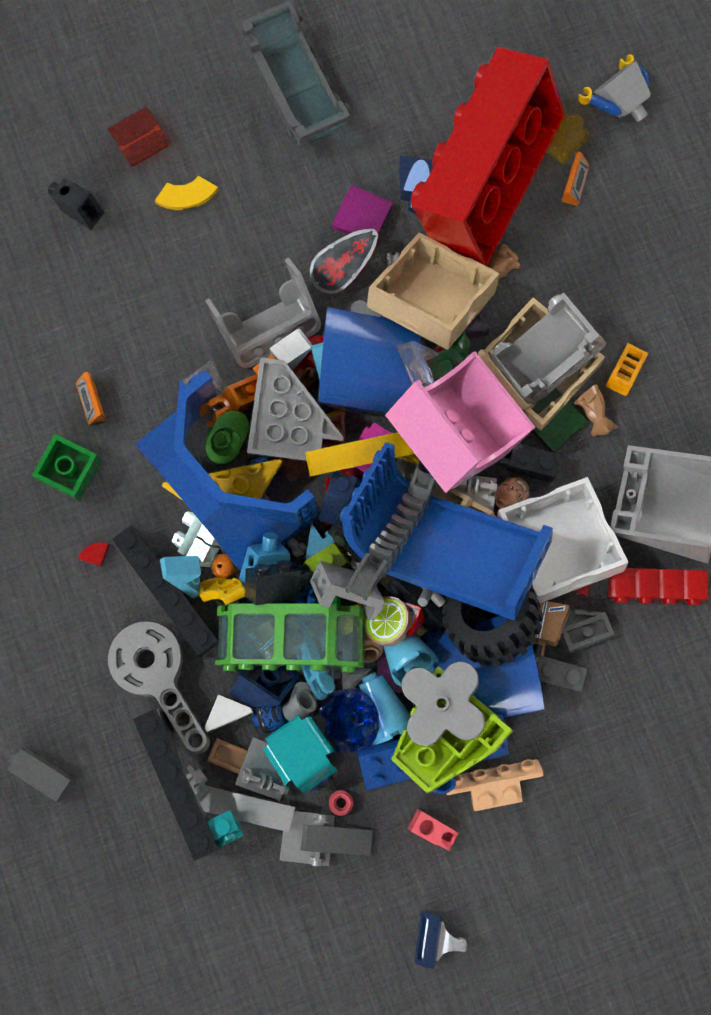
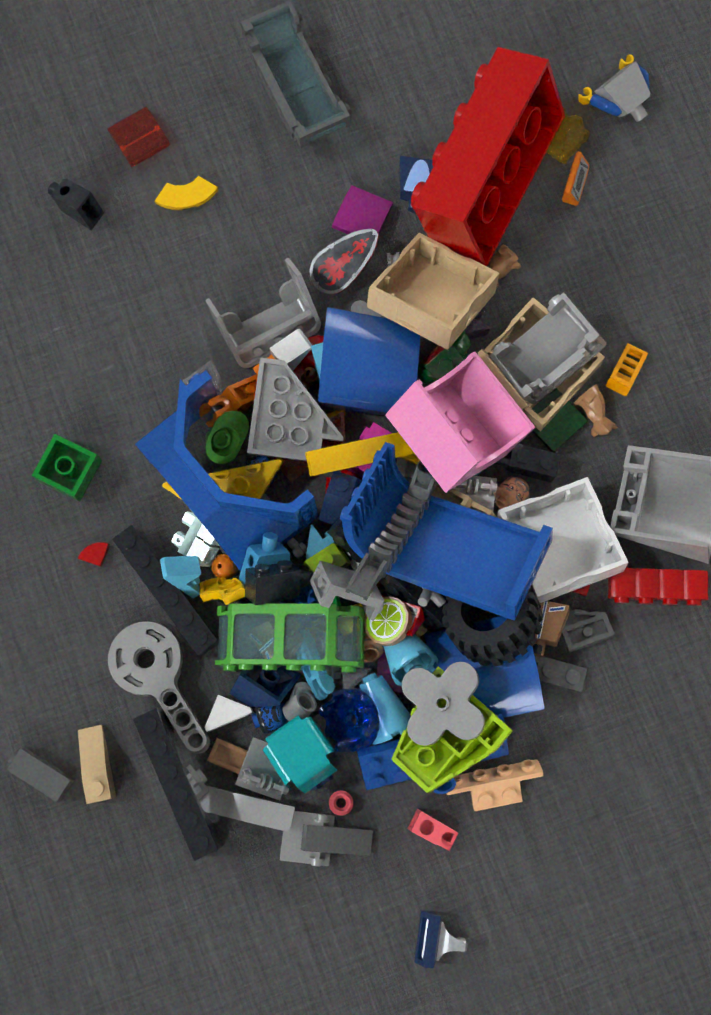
orange slope [76,371,106,425] -> none
teal brick [207,810,244,847] -> none
clear slope [397,341,439,387] -> none
none -> tan slope [78,725,116,804]

